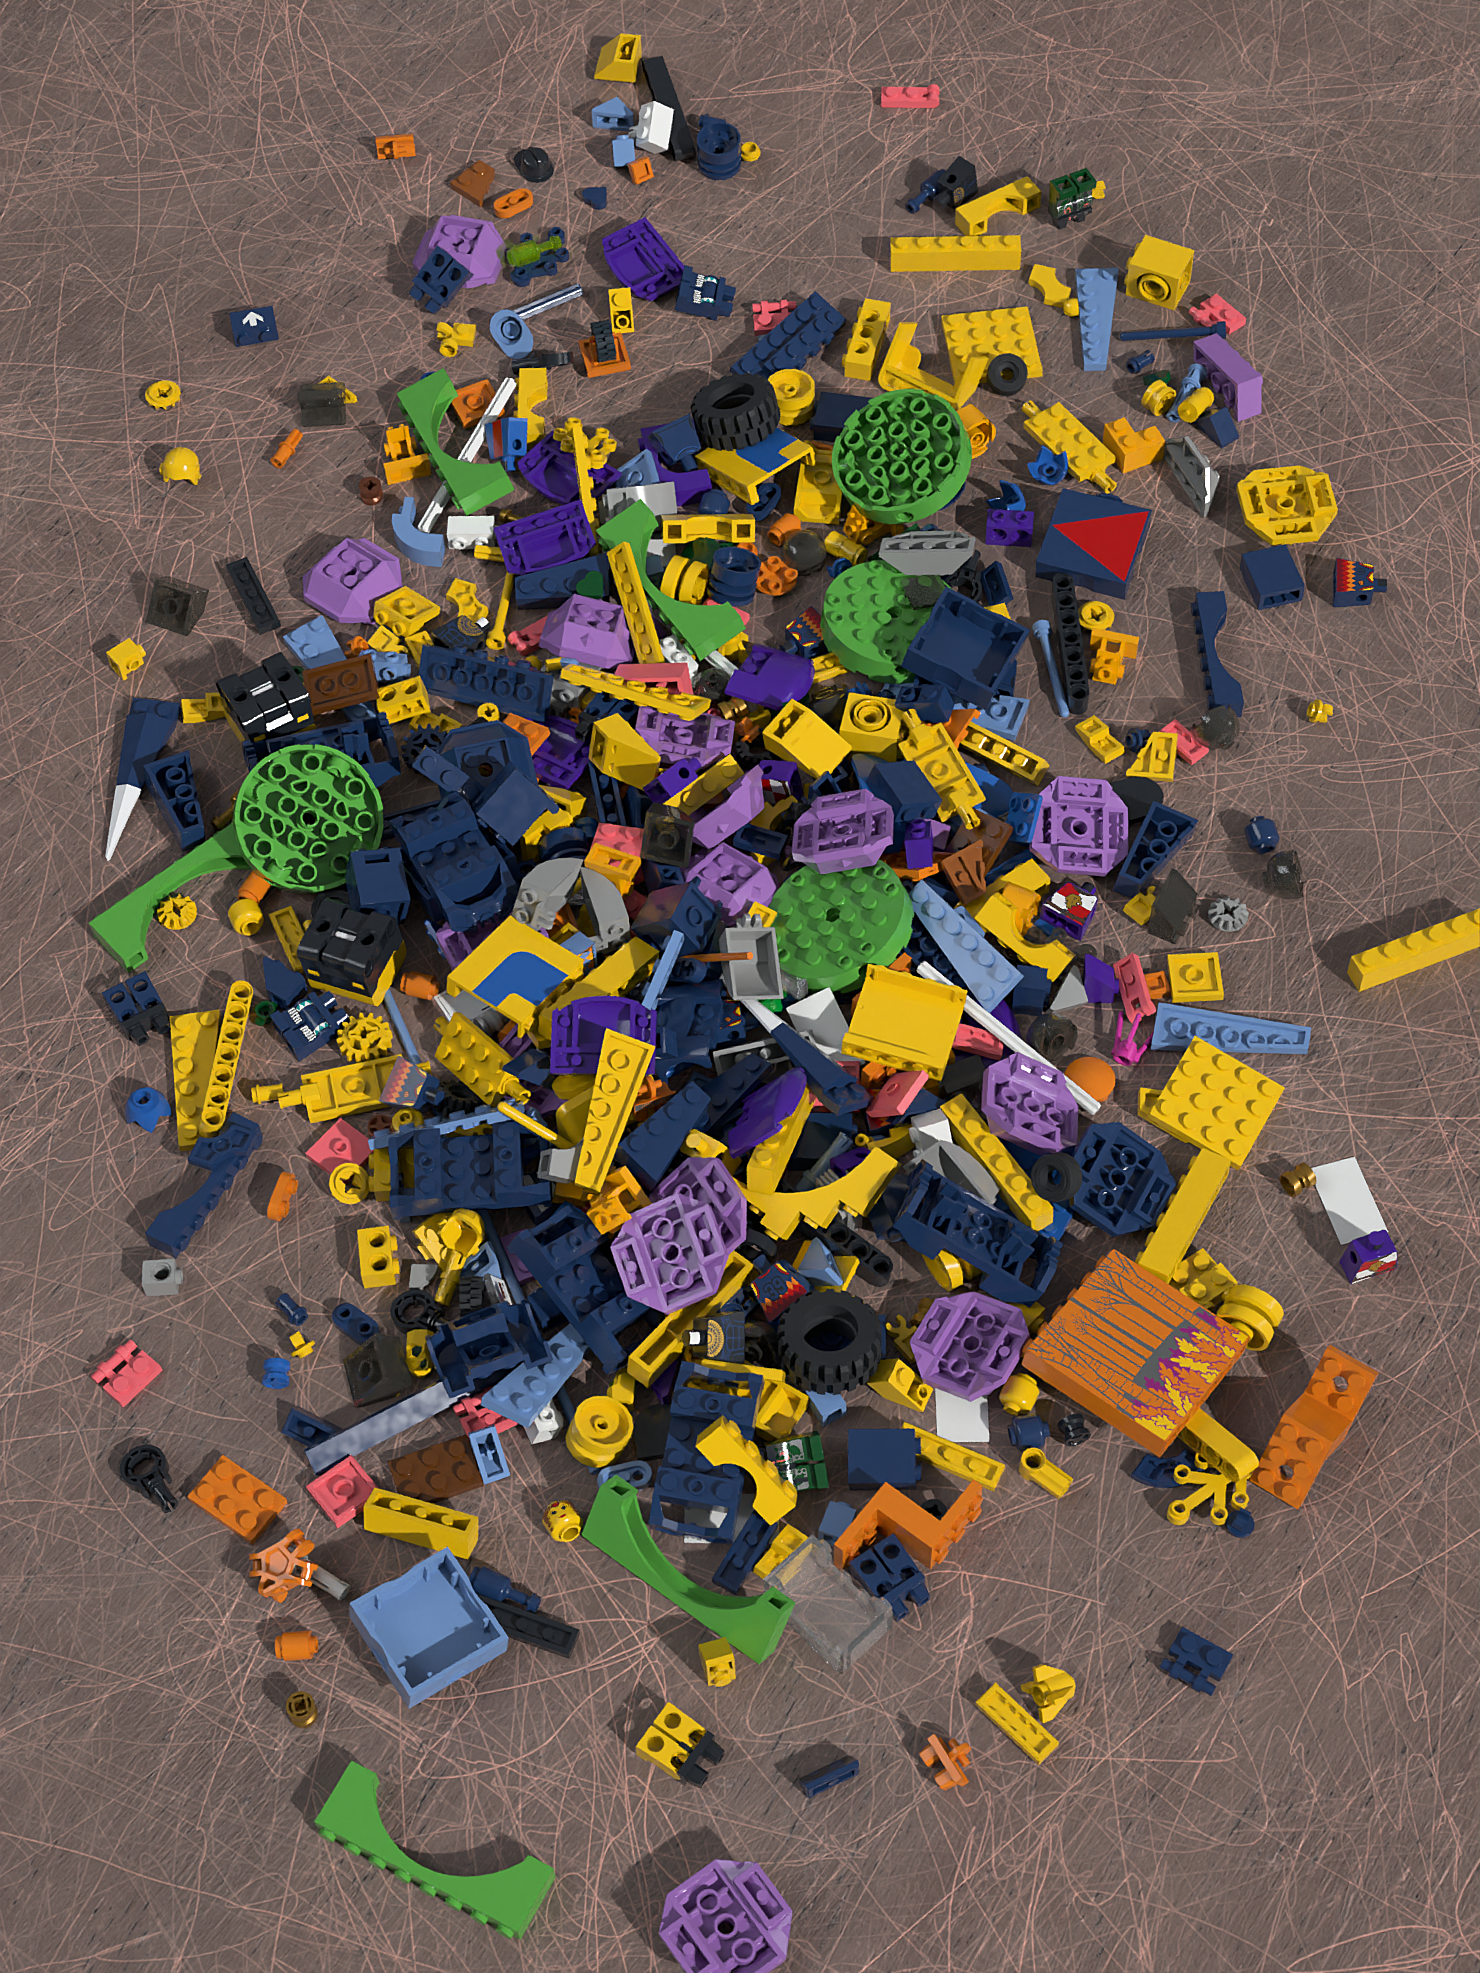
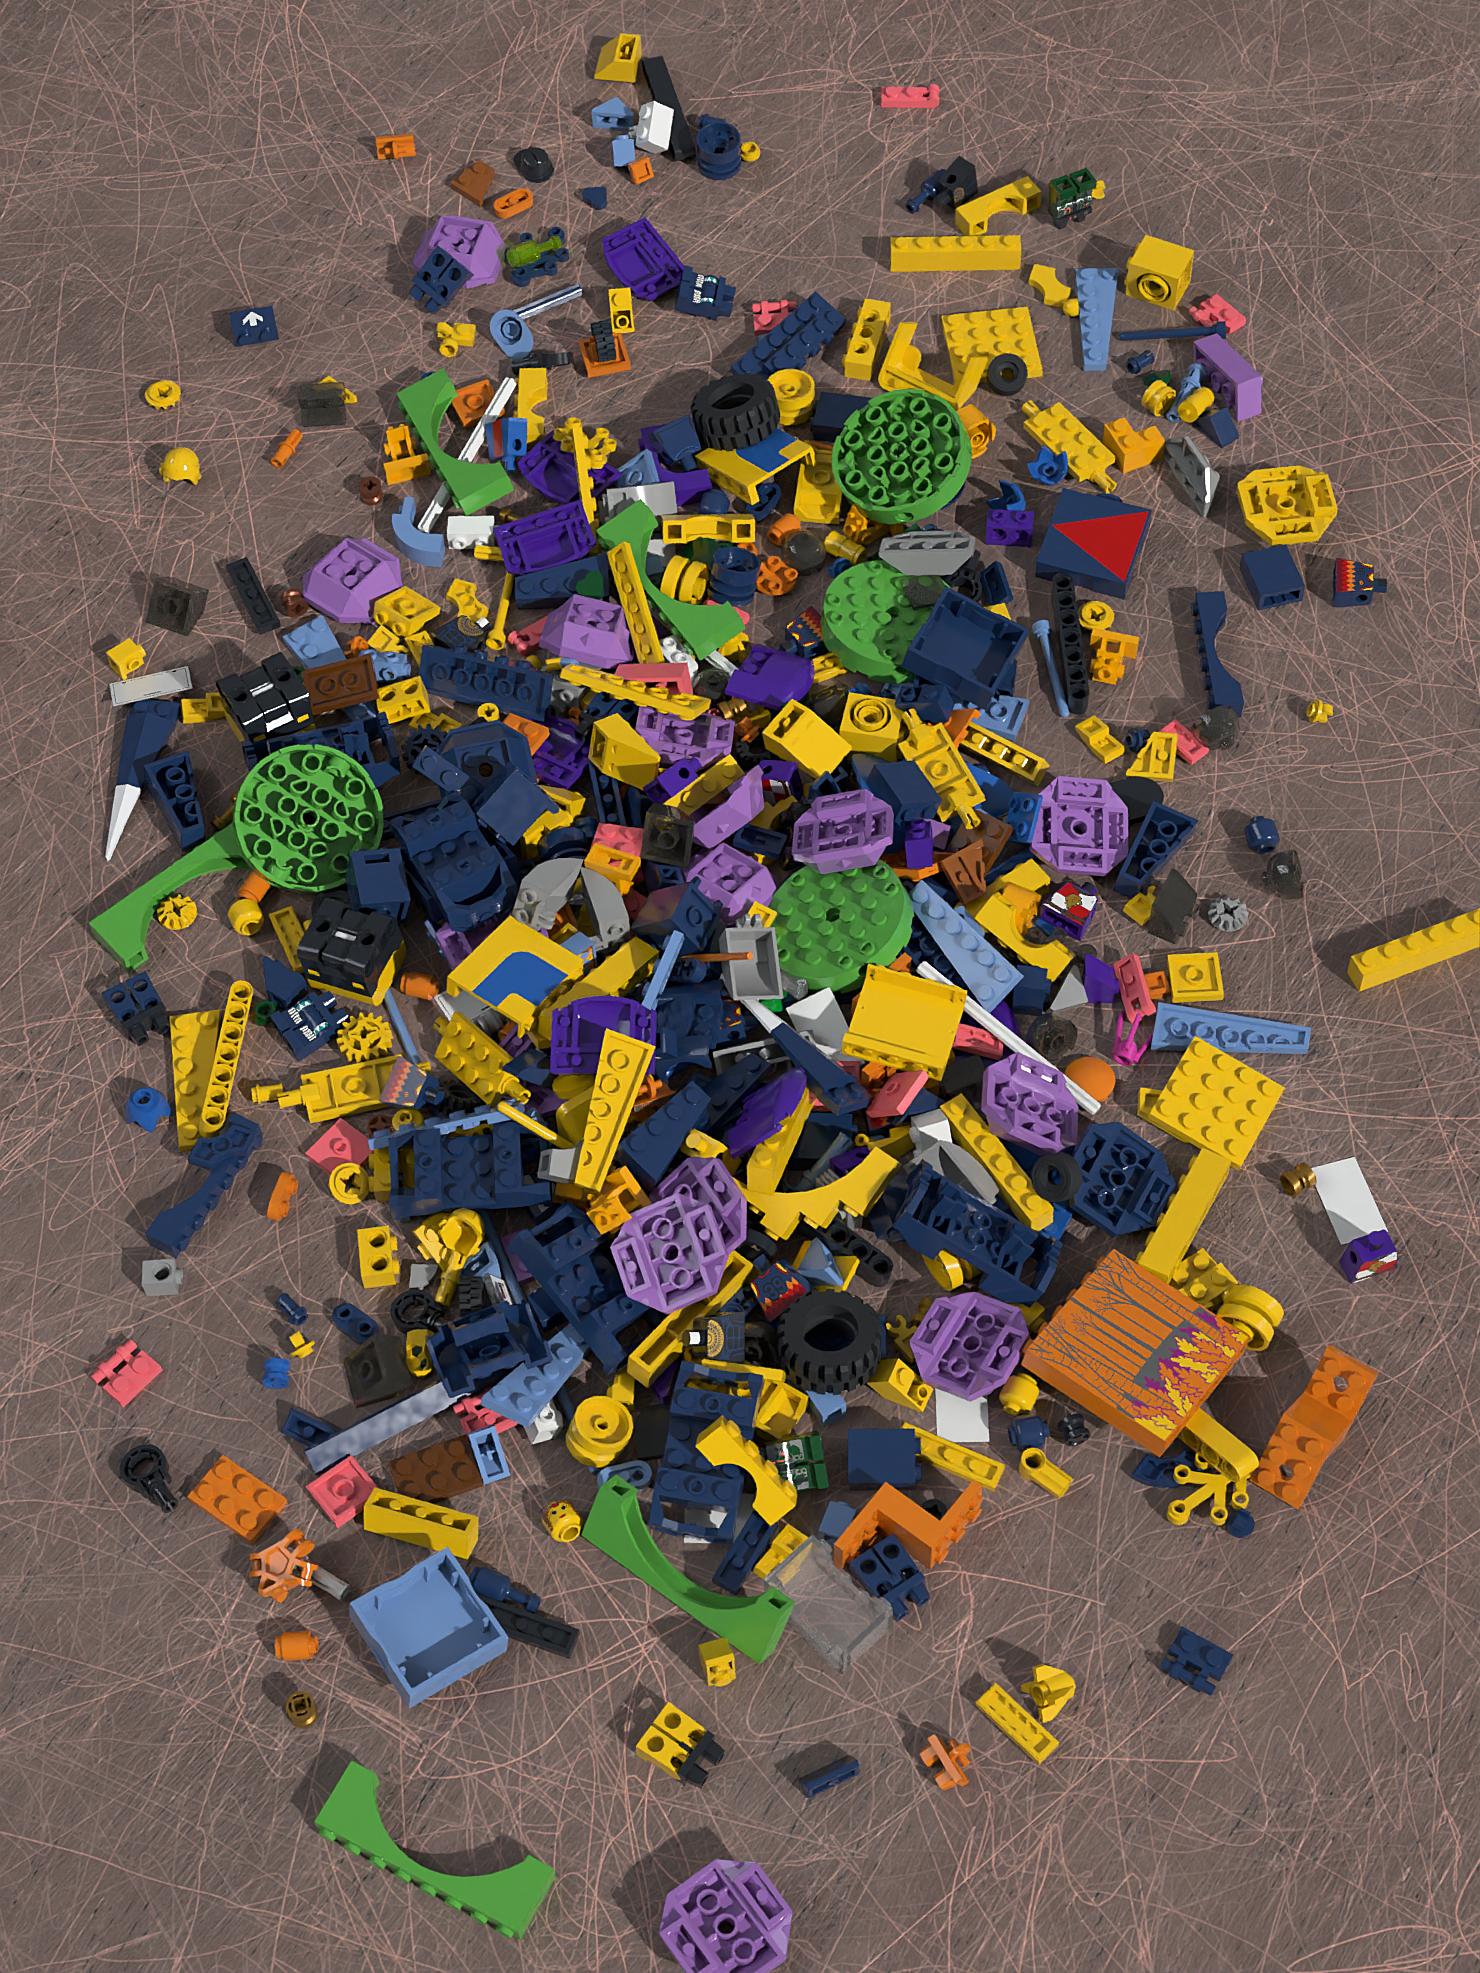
none -> white sticker [110,666,192,706]
none -> copper wheel [280,588,308,618]

